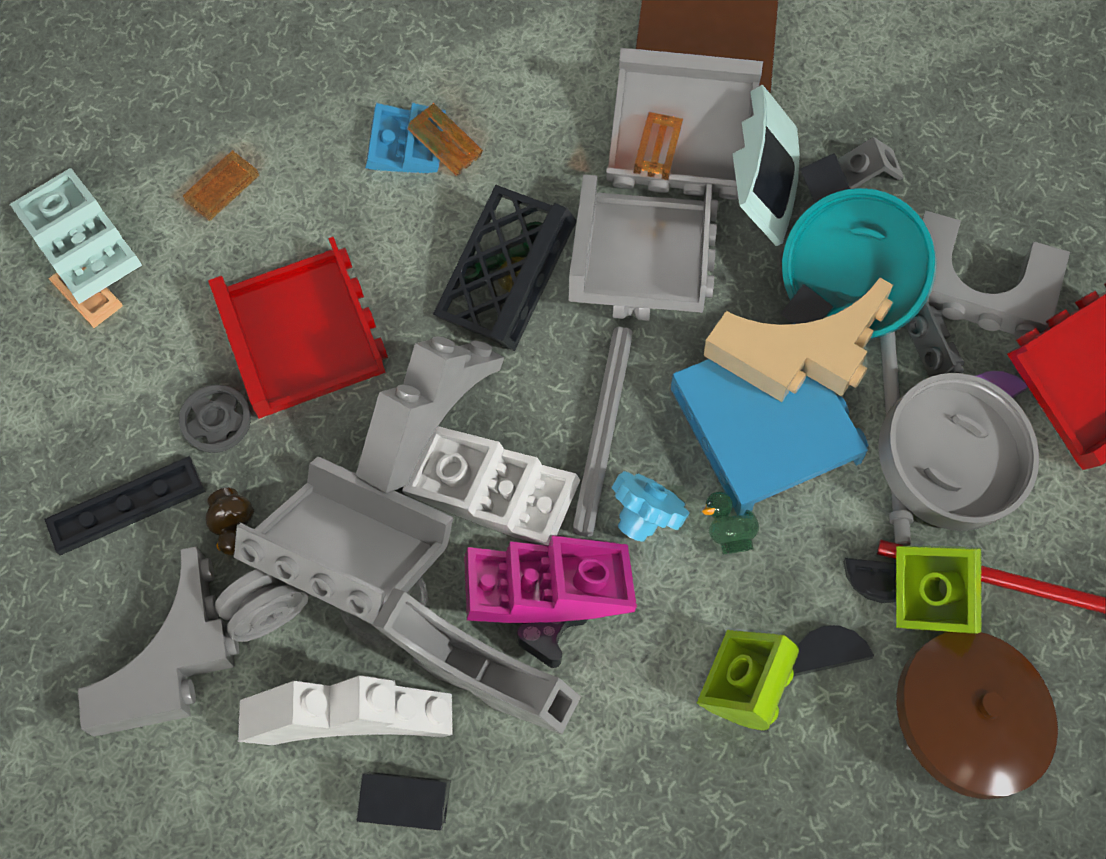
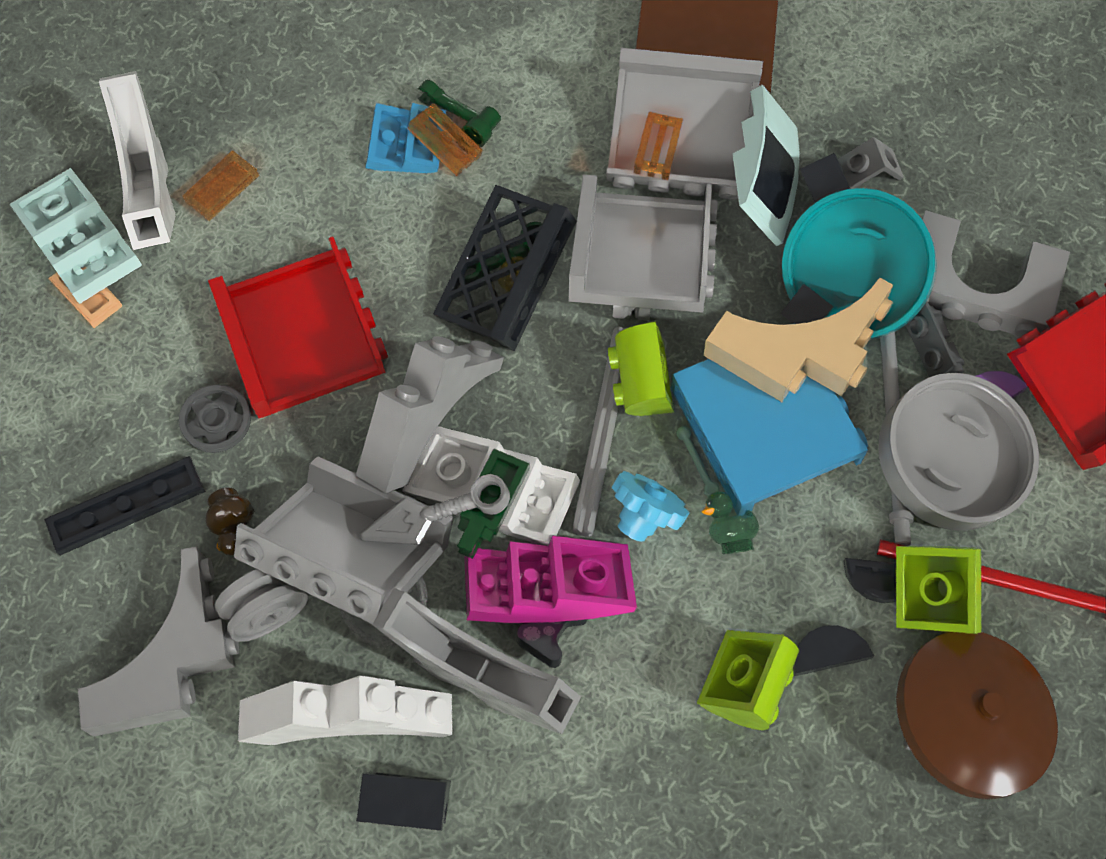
none -> white arch [99,71,175,250]
none -> light grey piece [360,474,510,545]
none -> dark green brick [418,79,501,148]
none -> dark green hinge [457,448,530,559]
none -> lime brick [608,322,674,416]
none -> sand green hinge [676,426,720,498]

